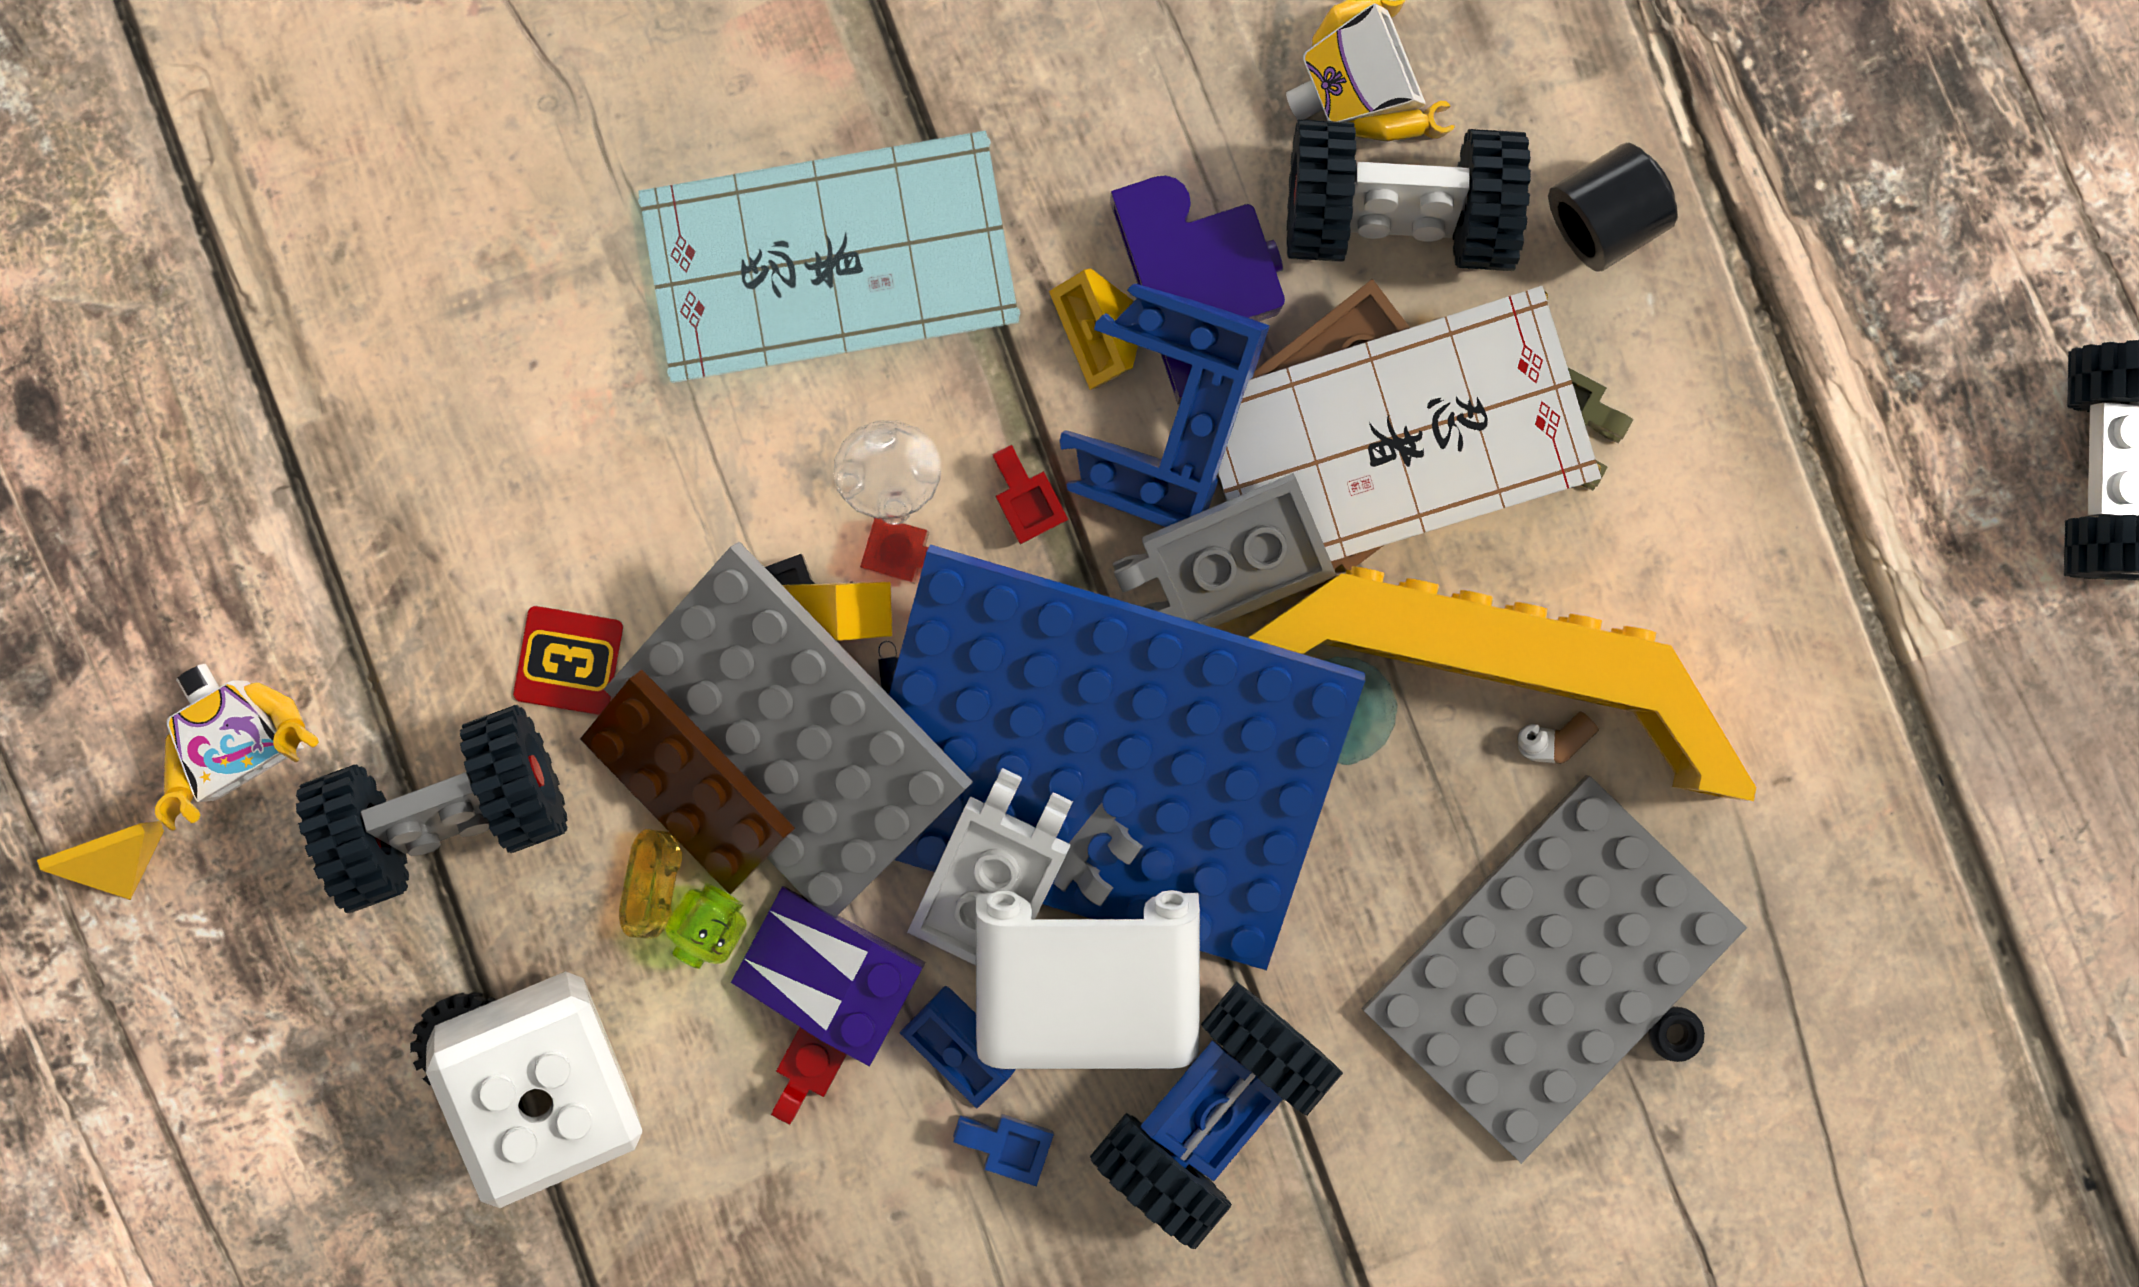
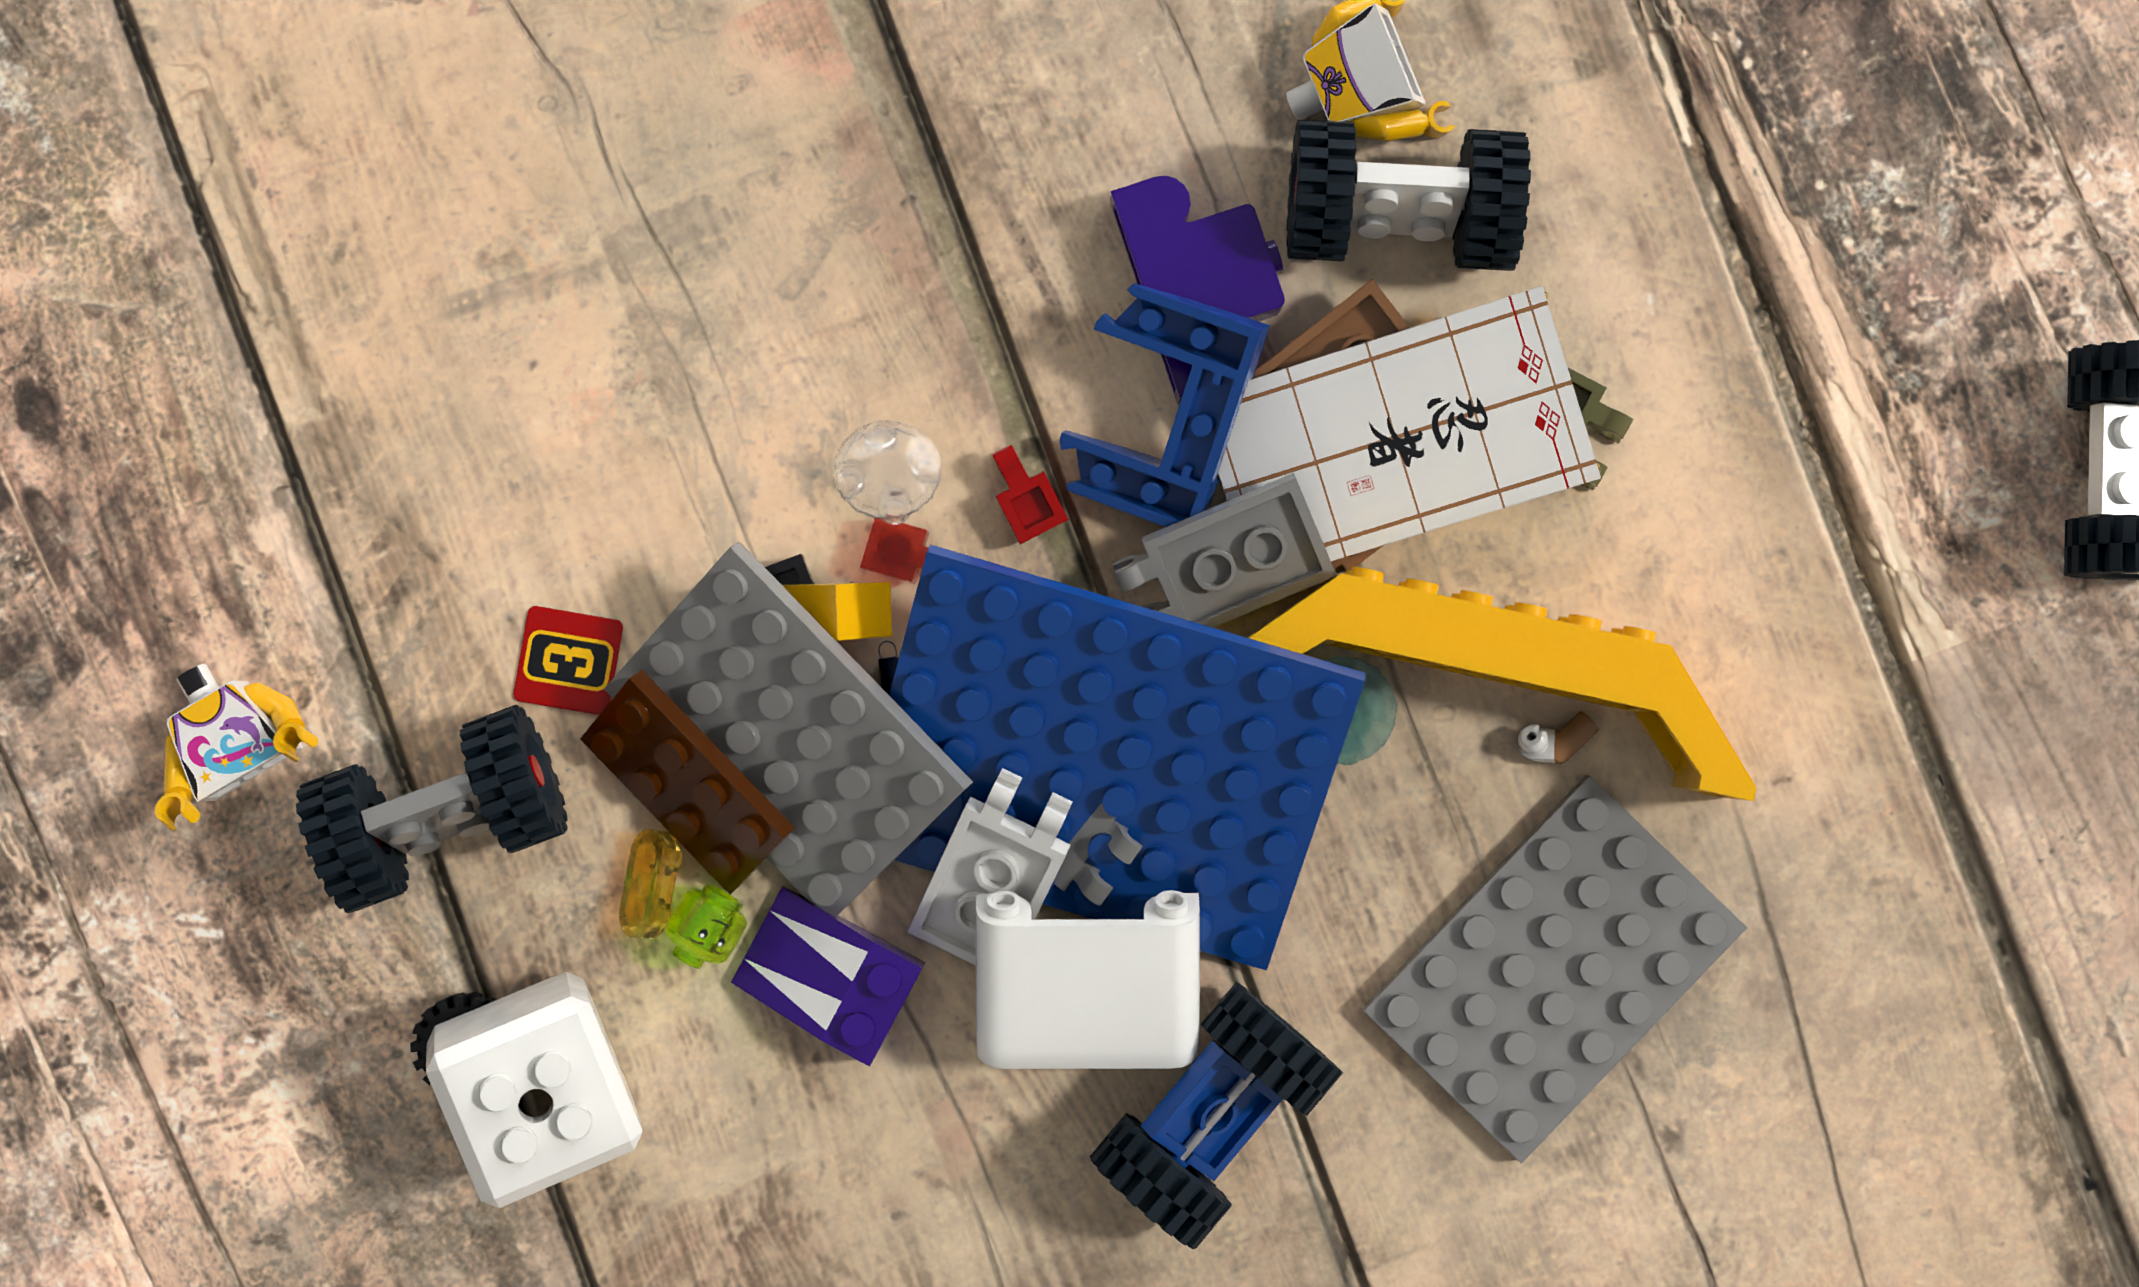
yellow slope [37,821,164,900] -> none
clear light blue piece [638,131,1020,383] -> none
red plate [771,1027,847,1125] -> none
blue slope [899,986,1016,1109] -> none
blue plate [953,1114,1054,1187] -> none
yellow slope [1049,268,1138,390] -> none
black piece [1548,143,1678,272] -> none
black plate [1648,1006,1705,1062] -> none

